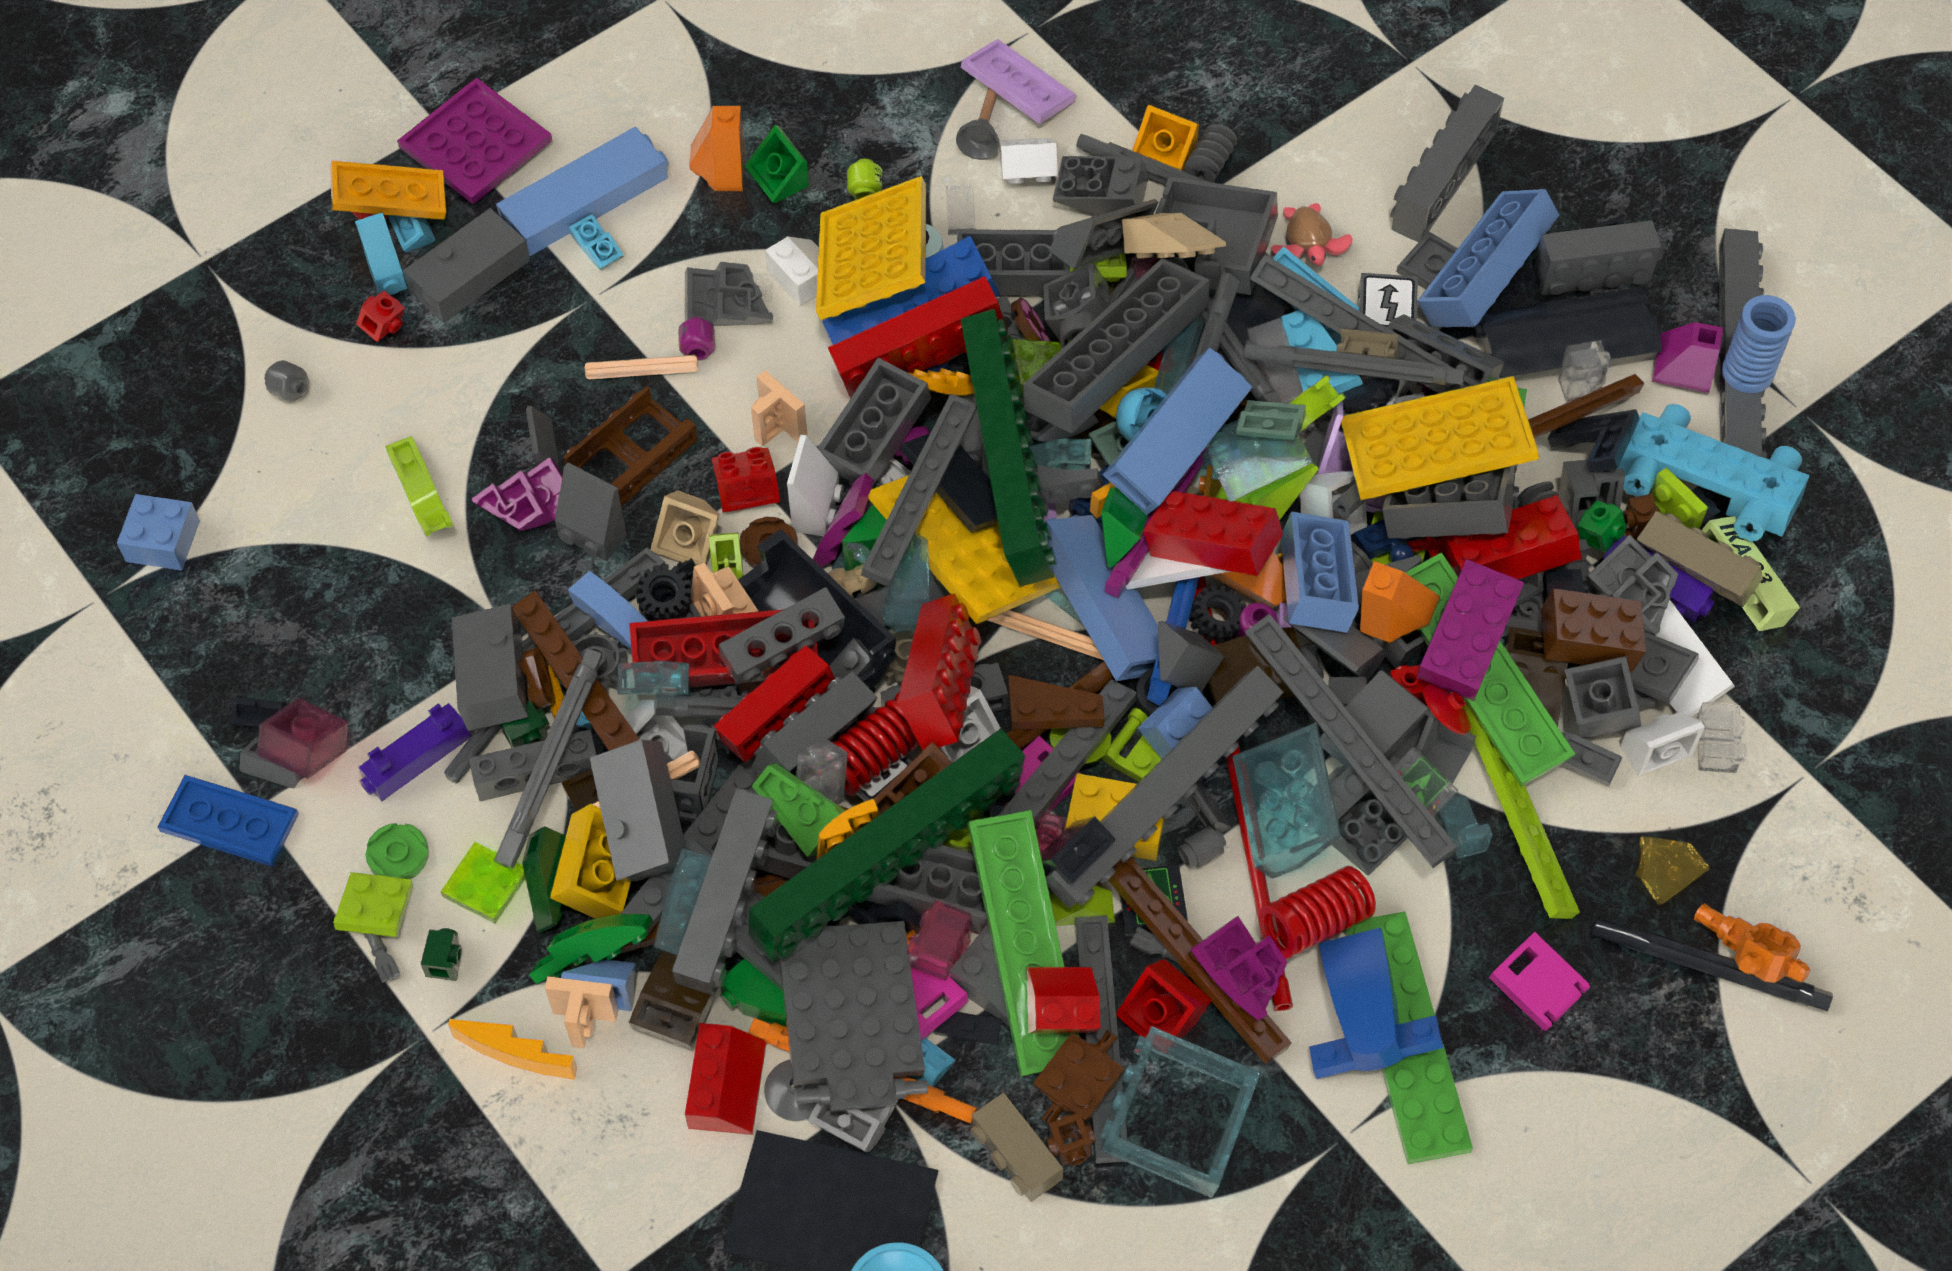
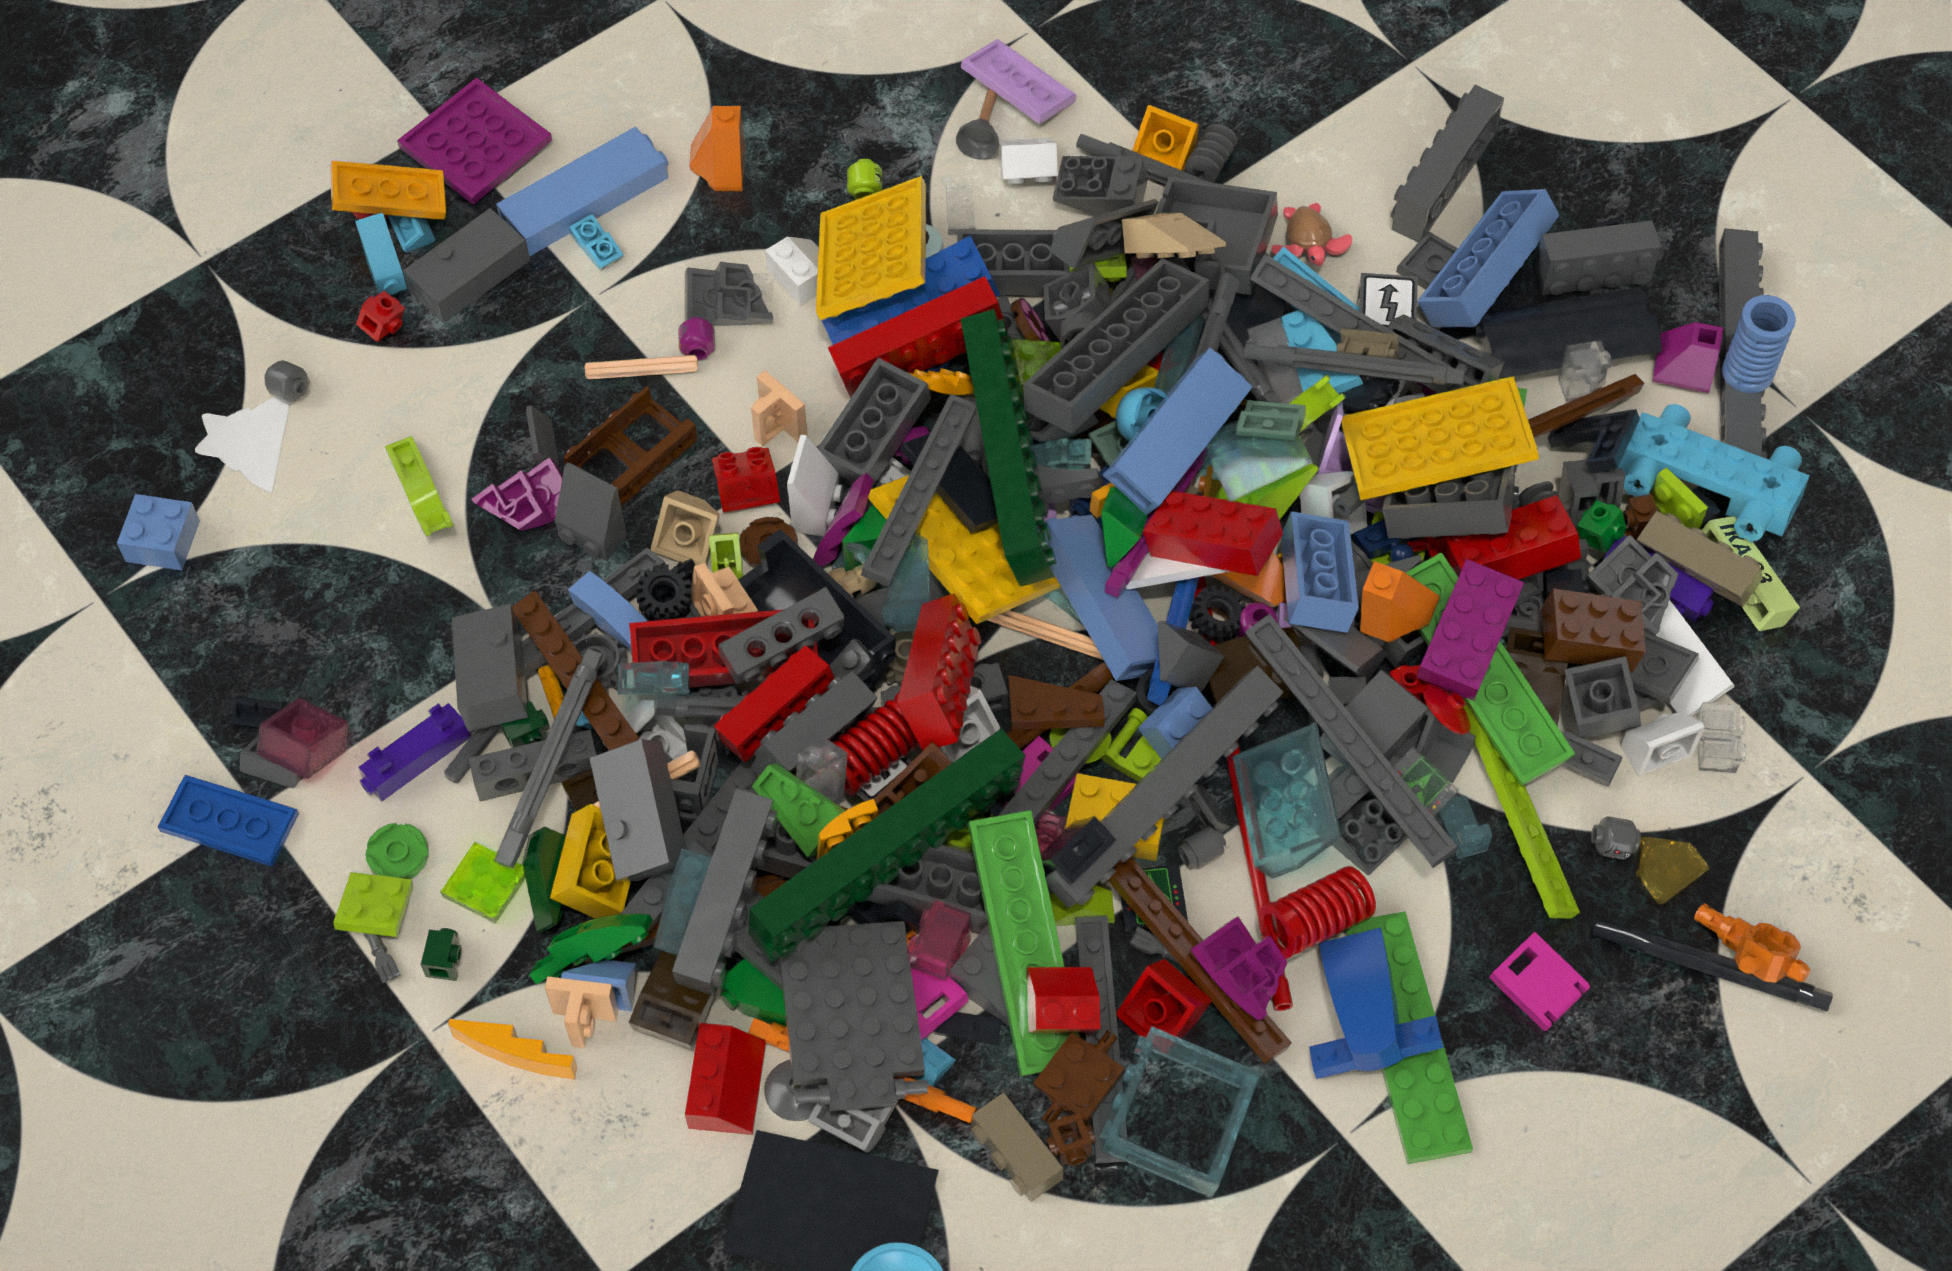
reddish brown plate [520,647,555,708] -> none
green slope [745,125,809,203] -> none
none -> white sticker [195,397,290,492]
none -> dark grey head [1591,816,1641,860]

